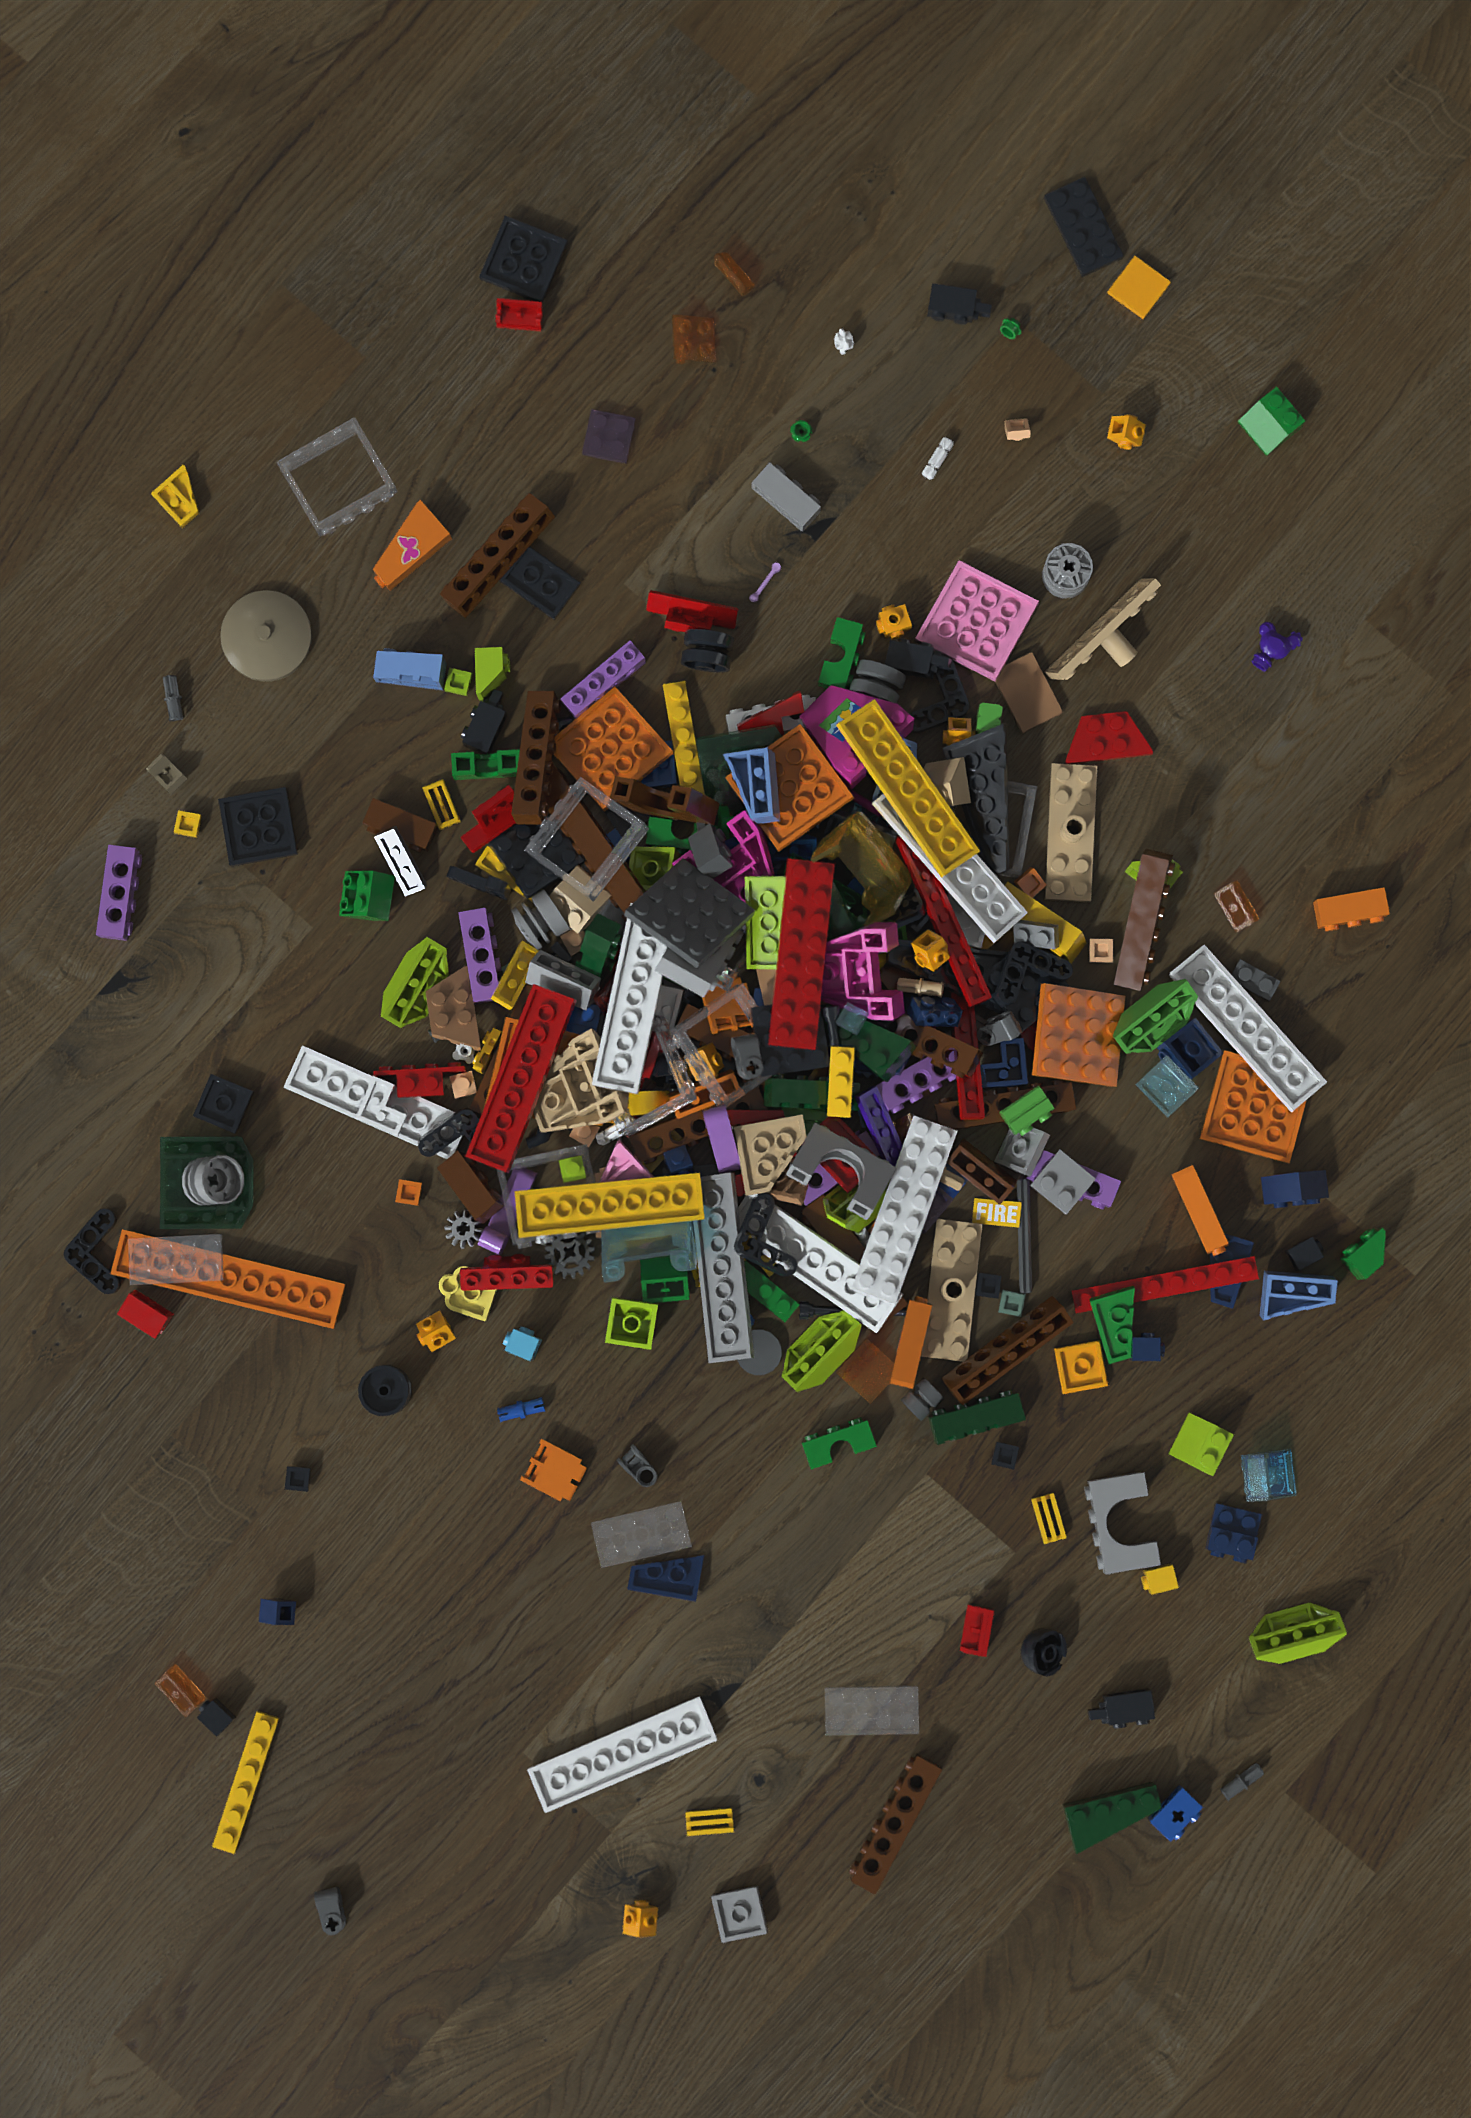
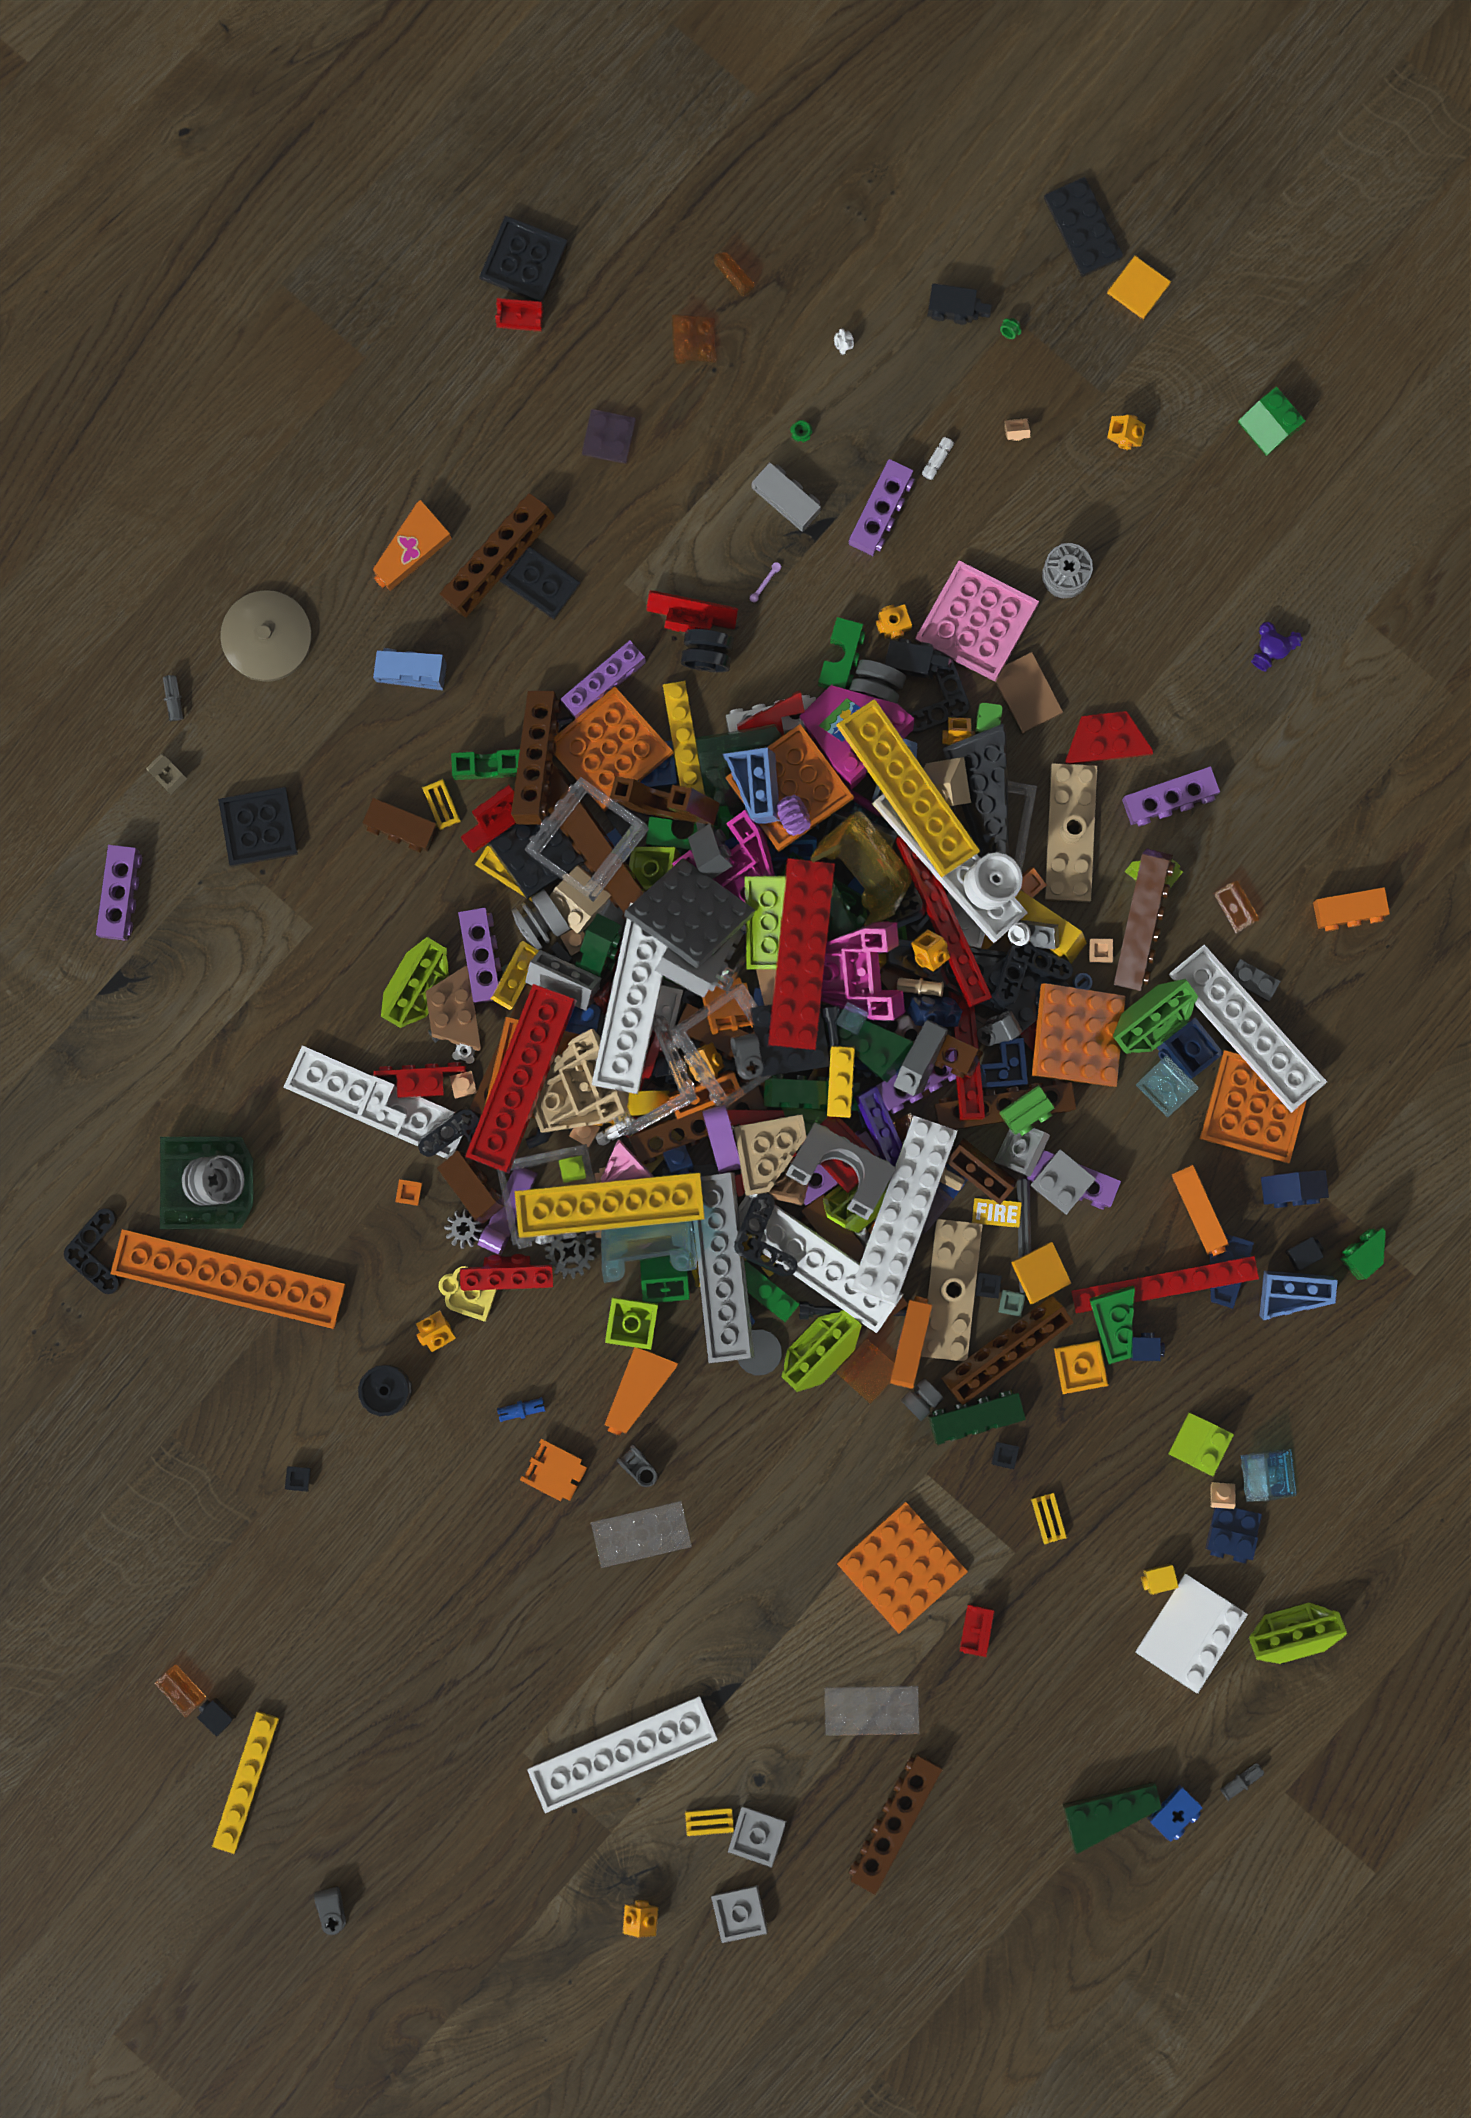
red hinge [117,1290,174,1339] -> none
clear plate [128,1234,224,1285] -> none
yellow wing [151,465,199,528] -> none
yellow plate [174,810,202,838] -> none
black plate [193,1074,254,1134] -> none
dark blue brick [259,1598,296,1625] -> none
clear window [276,417,397,537] -> none
green slope [339,871,395,921] -> none
plate [374,826,427,896] -> none
lime plate [444,668,472,696] -> none
black beam [446,866,512,900] -> none
black hinge [461,689,507,754] -> none
yellow wing [472,1028,502,1075] -> none
lime slope [475,647,510,701] -> none
medium azure brick [503,1326,542,1361] -> none
dark blue wing [627,1555,704,1602] -> none
green arch [801,1417,877,1470] -> none
black cylinder [1021,1628,1067,1677] -> none
tan plate [1044,578,1161,680] -> none
light grey arch [1084,1471,1161,1574] -> none
black hinge [1087,1688,1155,1728] -> none
none -> orange slope [605,1347,678,1436]
none -> light grey plate [728,1806,787,1867]
none -> medium lavender gear [776,795,811,836]
none -> orange plate [837,1501,968,1634]
none -> medium lavender brick [849,459,915,556]
none -> dark grey slope [894,1019,948,1096]
none -> white wheel [964,853,1022,910]
none -> white plate [1008,922,1031,946]
none -> light orange tile [1011,1242,1072,1304]
none -> medium blue hinge [1073,973,1092,990]
none -> medium lavender brick [1122,766,1220,827]
none -> white slope [1135,1574,1248,1694]
none -> light nougat plate [1211,1482,1236,1509]

